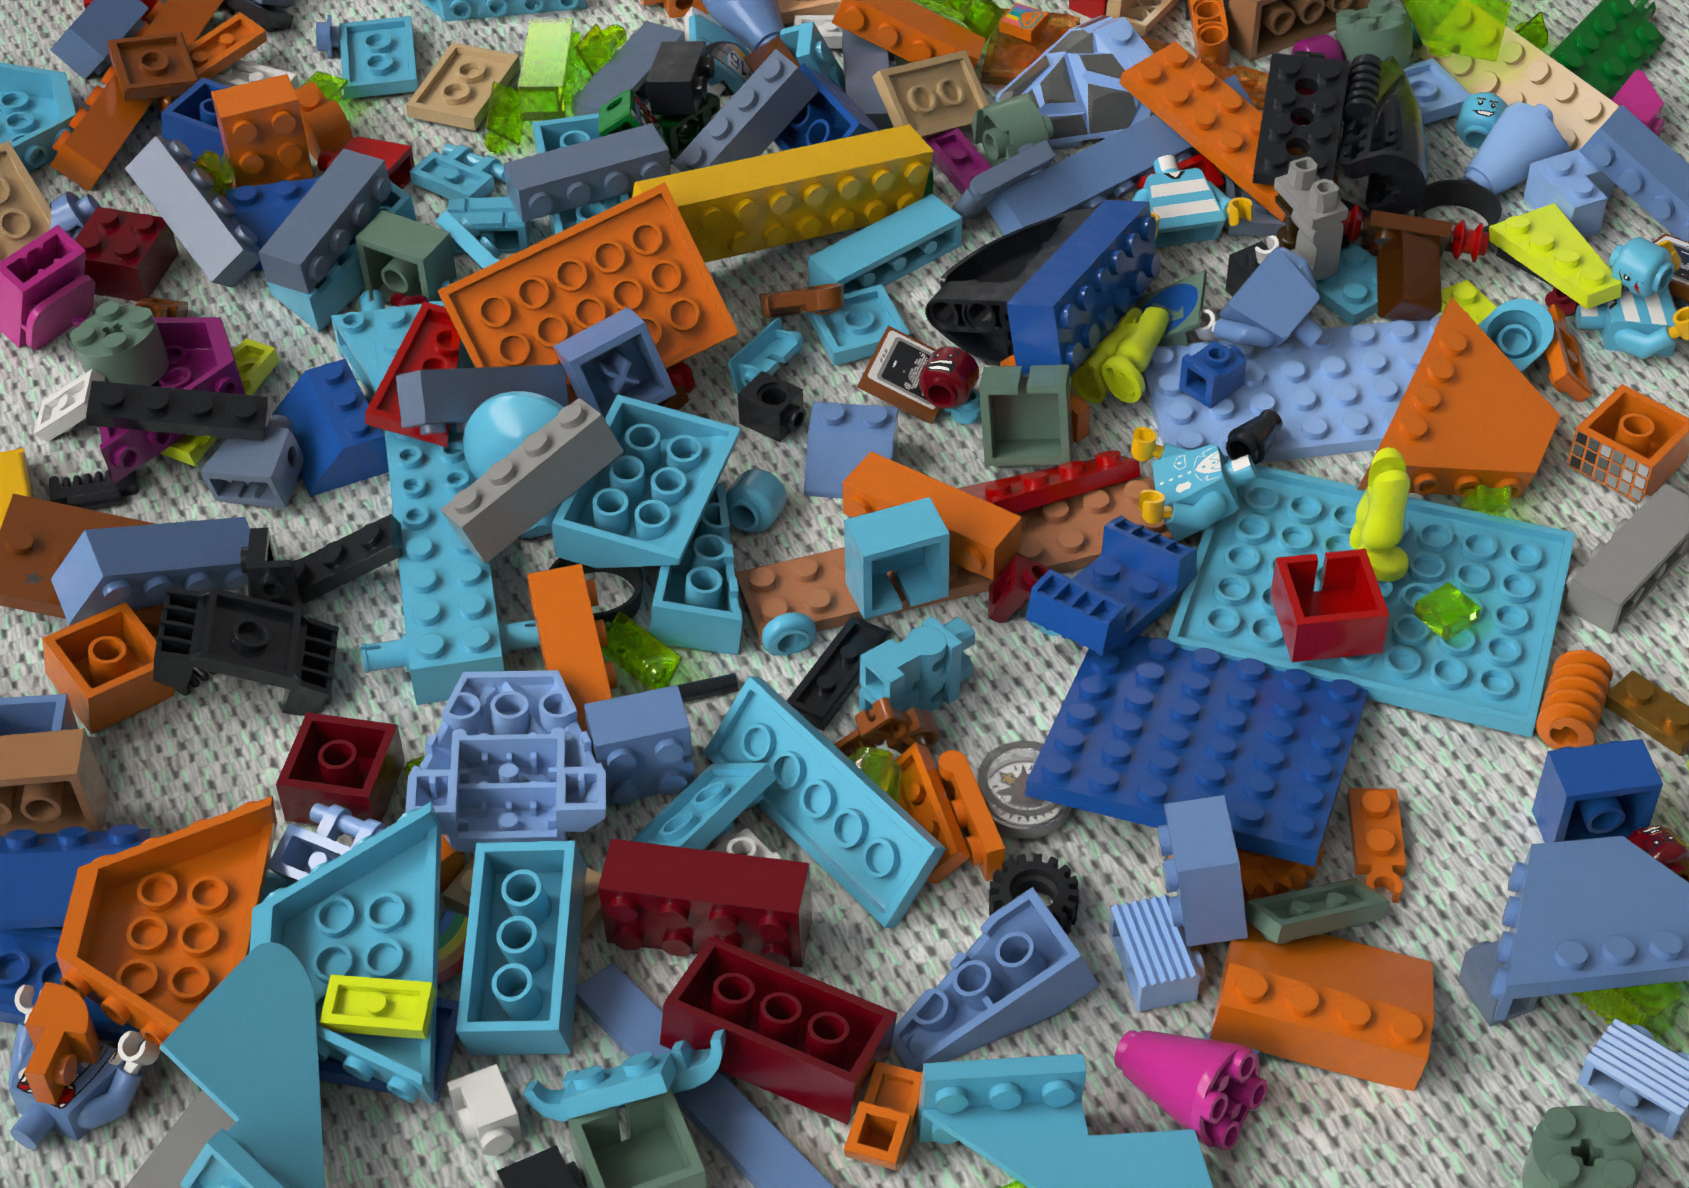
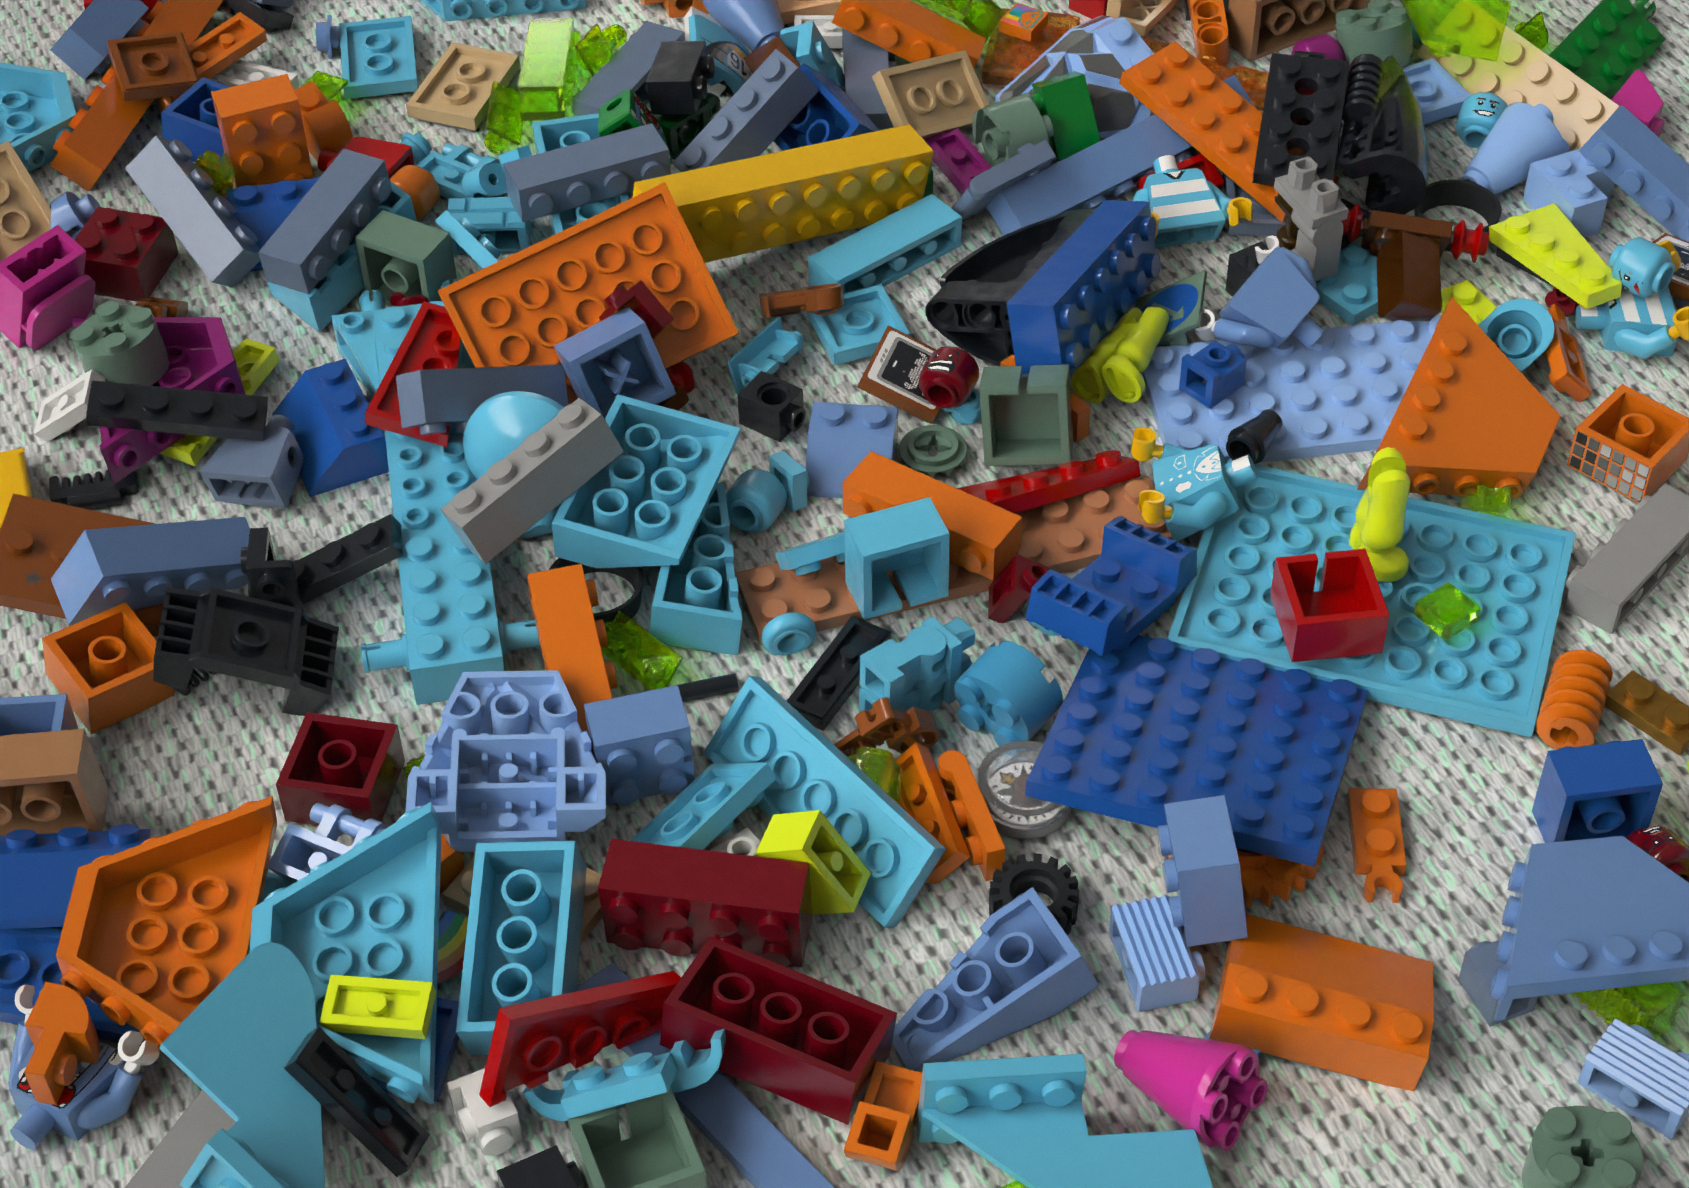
sand green plate [1245,878,1390,944] -> none
none -> black tile [284,1027,430,1177]
none -> orange head [390,165,440,222]
none -> medium azure plate [399,132,432,166]
none -> medium azure leg [462,145,532,198]
none -> red wing [479,971,681,1107]
none -> dark red bracket [599,280,674,339]
none -> neon yellow brick [755,810,871,915]
none -> medium azure plate [769,451,810,512]
none -> medium azure plate [775,532,845,576]
none -> sand green gear [899,425,967,478]
none -> dark azure brick [954,641,1063,754]
none -> green brick [1031,71,1100,161]

